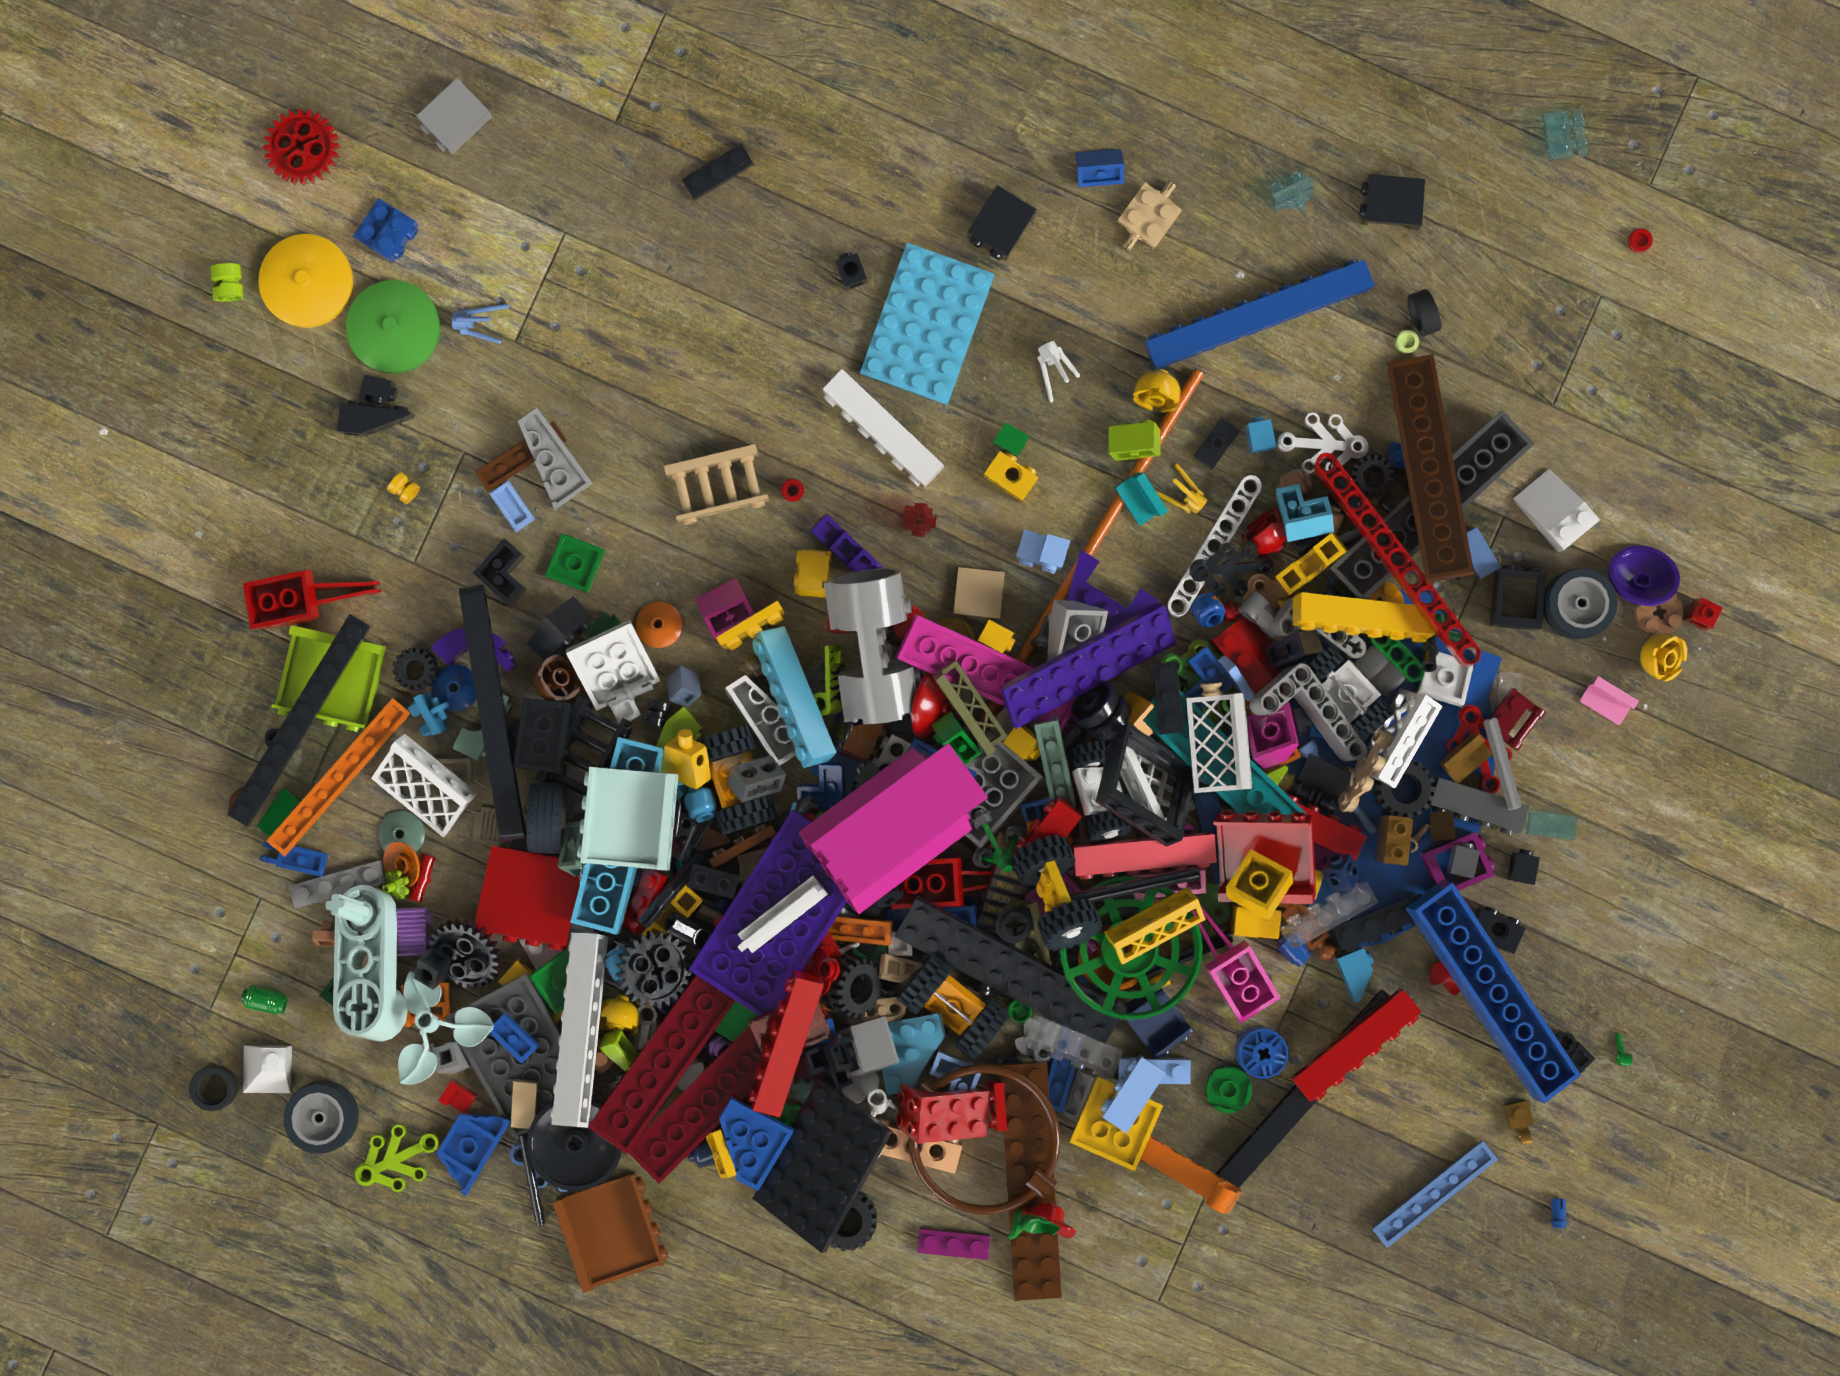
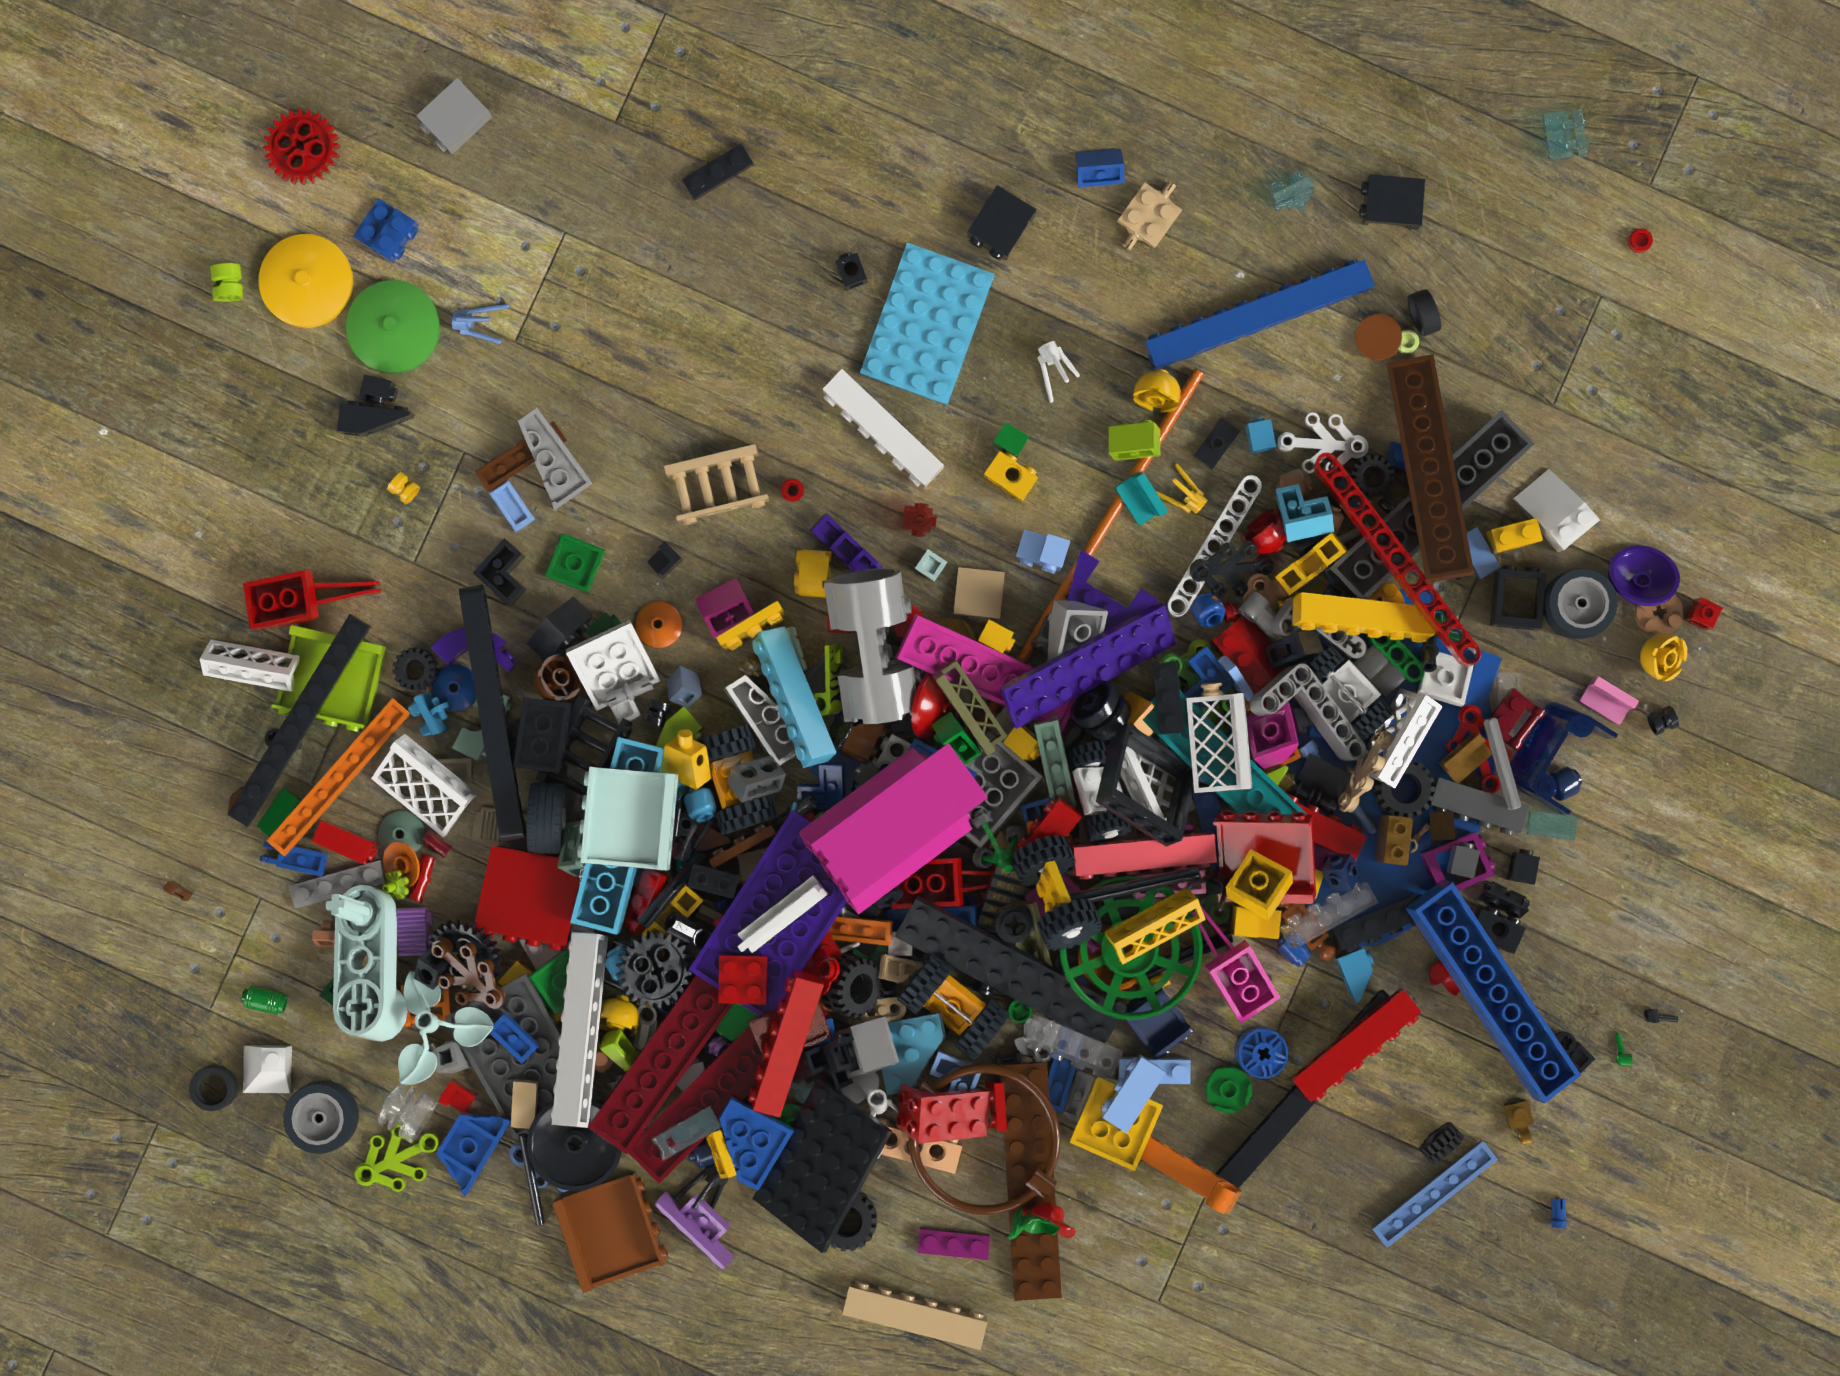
none -> reddish brown tile [163,881,193,901]
none -> white fence [200,640,300,692]
none -> red brick [312,820,378,864]
none -> clear wheel [377,1083,438,1144]
none -> dark red pin [421,830,452,858]
none -> reddish brown plant [431,937,505,1009]
none -> black panel [648,541,683,579]
none -> clear light blue plate [652,1106,722,1160]
none -> medium lavender bracket [655,1192,734,1269]
none -> black plant [674,1164,728,1210]
none -> red plate [718,954,768,1005]
none -> light aqua axle [786,627,807,671]
none -> tan brick [842,1281,988,1350]
none -> light aqua plate [915,549,947,582]
none -> black plant [1187,870,1229,913]
none -> dark orange tile [1355,314,1403,361]
none -> black tyre [1419,1122,1464,1164]
none -> black hinge [1478,881,1530,919]
none -> yellow brick [1486,518,1543,554]
none -> clear blue windscreen [1510,702,1618,815]
none -> dark blue head [1545,767,1582,801]
none -> black hand [1644,1009,1679,1023]
none -> black wheel [1647,705,1679,736]

